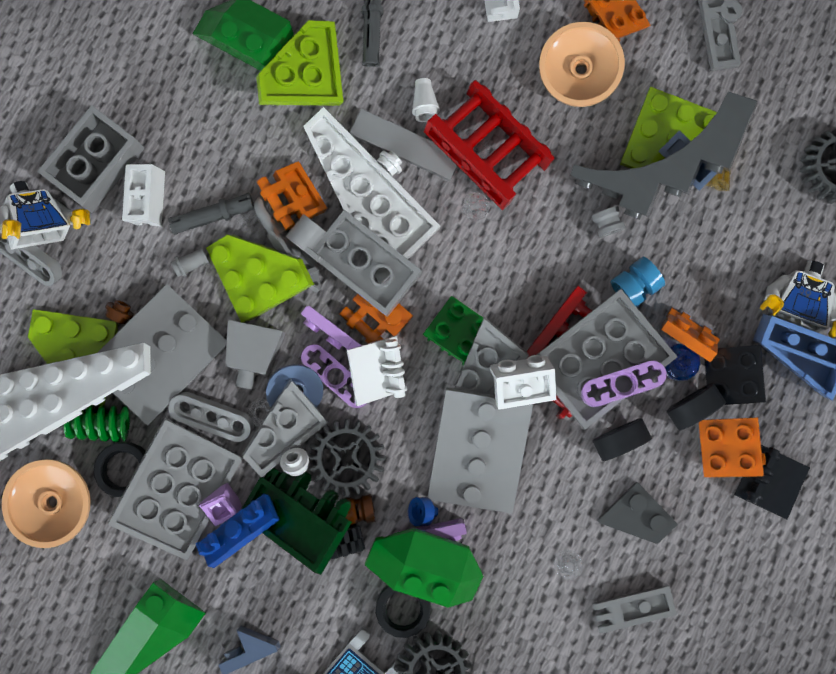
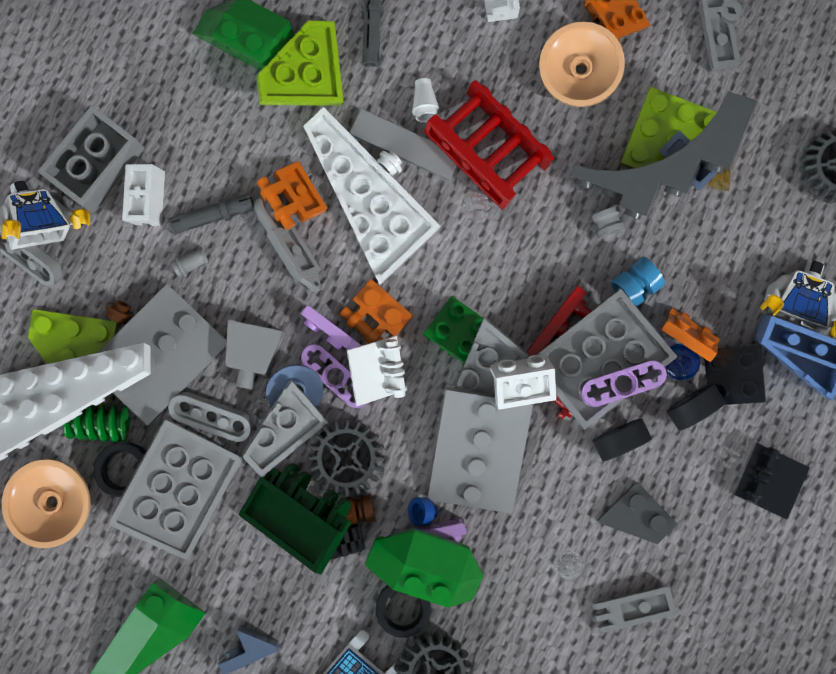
blue plate [195,494,280,568] -> none
lavender slope [199,483,242,526] -> none
lime plate [206,235,314,323] -> none
white plate [280,448,309,476] -> none
light grey hinge [286,210,423,317] -> none
orange hinge [699,417,766,477] -> none

